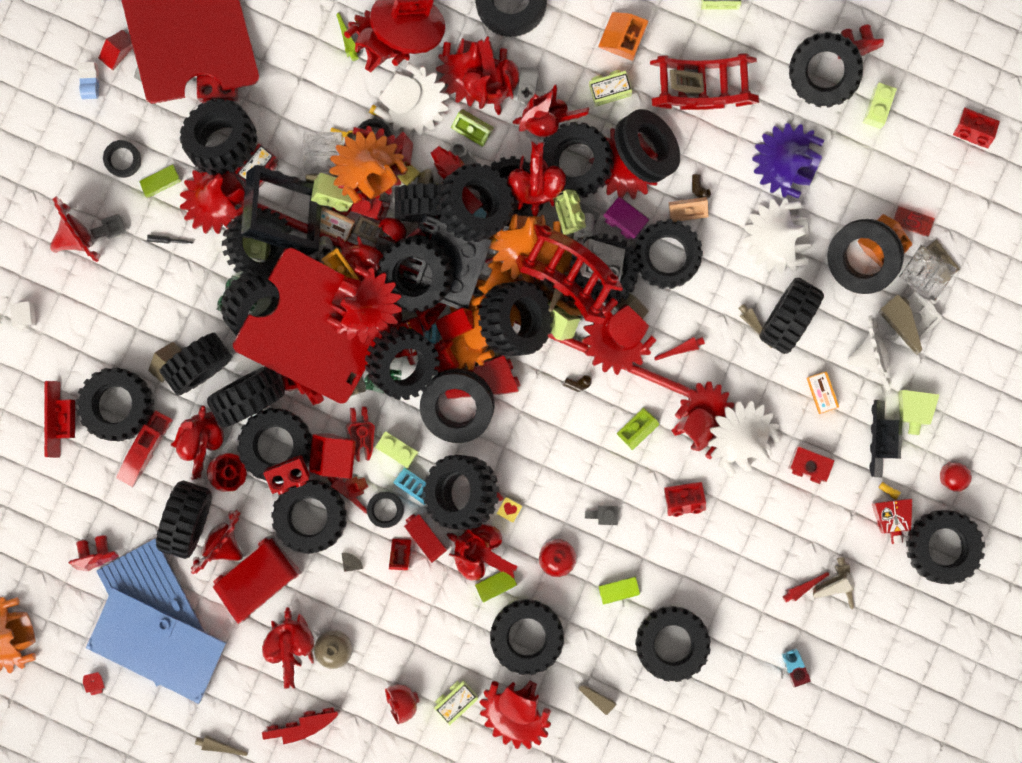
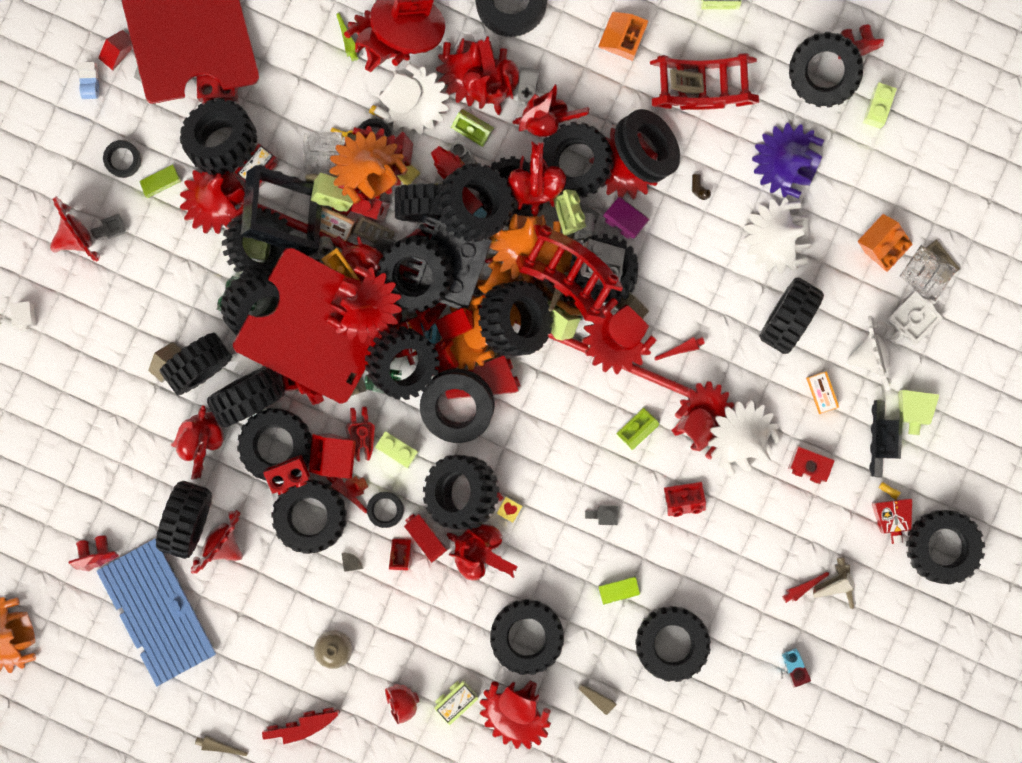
red bracket [44,381,75,458] -> none
black tyre [76,367,154,442] -> none
red piece [83,672,105,696] -> none
medium blue door [86,587,226,704] -> none
red slope [116,410,173,488] -> none
black piece [147,234,193,244] -> none
red cylinder [207,453,247,492] -> none
red windscreen [212,537,302,624] -> none
red hair [262,607,314,689] -> none
red hair [379,217,407,242] -> none
medium azure slope [393,467,426,505] -> none
dark tan slope [417,169,434,184] -> none
lime slope [475,572,517,603] -> none
red cylinder [539,539,577,577] -> none
dark brown arm [563,375,592,392] -> none
brick [589,70,632,107] -> none
black tyre [634,219,703,289] -> none
light nougat plate [668,197,709,222] -> none
dark tan piece [738,304,772,348] -> none
black tyre [827,219,904,294] -> none
dark tan slope [878,294,922,355] -> none
clear red tile [893,206,935,237] -> none
red hair [939,462,972,492] -> none
red bracket [953,107,1000,148] -> none

